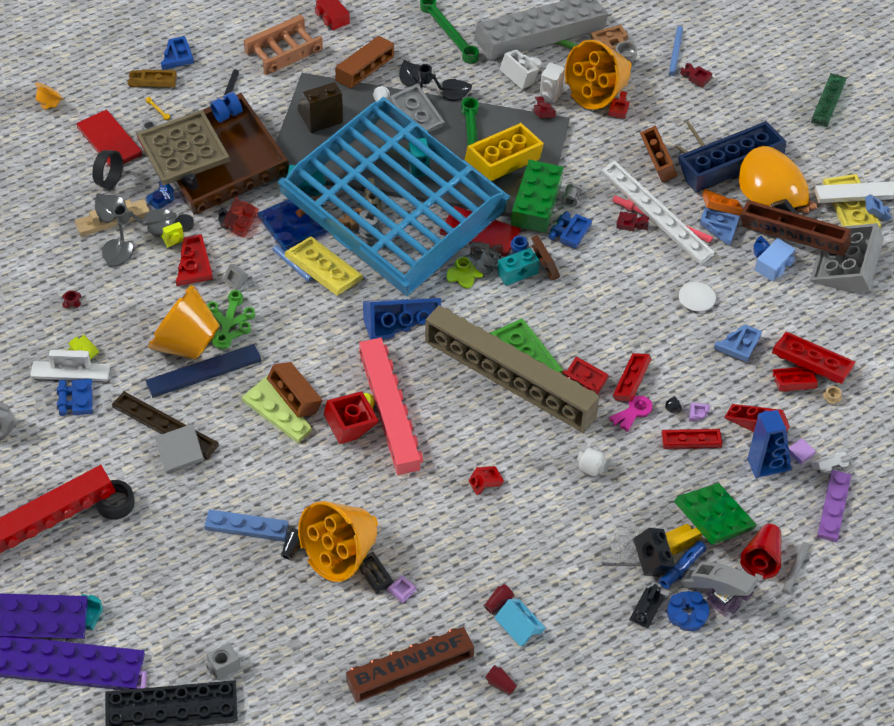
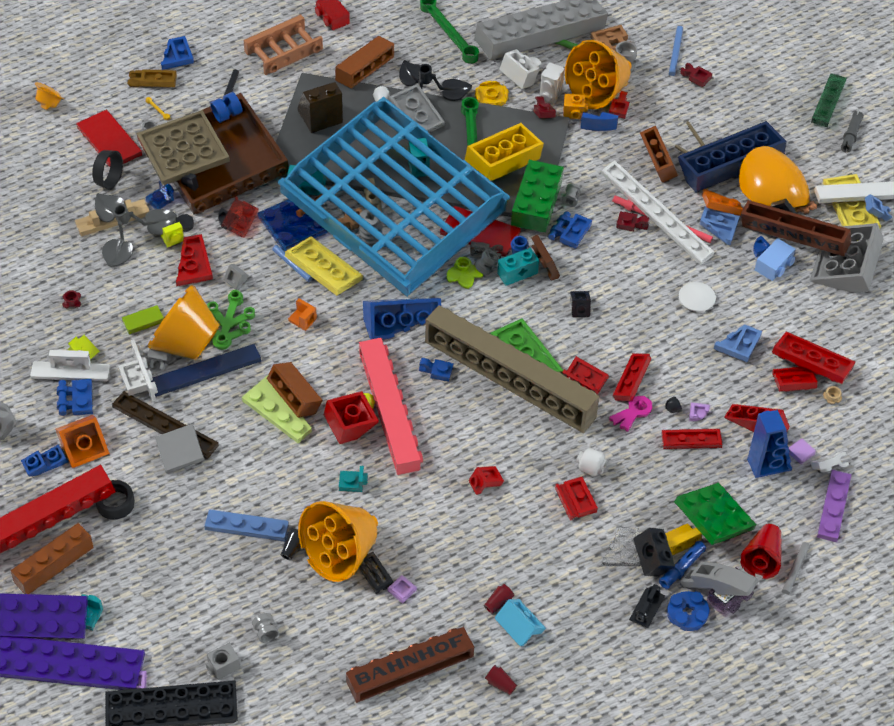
none -> dark orange brick [10,523,94,594]
none -> blue slope [21,444,69,477]
none -> orange slope [55,415,110,468]
none -> white bracket [118,340,158,402]
none -> lime tile [122,305,164,335]
none -> light grey tile [148,349,172,370]
none -> light grey wheel [252,613,279,643]
none -> orange panel [288,298,317,331]
none -> teal bracket [339,466,368,492]
none -> blue plate [419,358,454,382]
none -> yellow tile [475,81,509,106]
none -> red plate [555,476,598,520]
none -> light orange brick [563,94,588,119]
none -> black bracket [570,291,591,317]
none -> blue slope [580,112,619,131]
none -> dark grey pin [841,111,864,153]

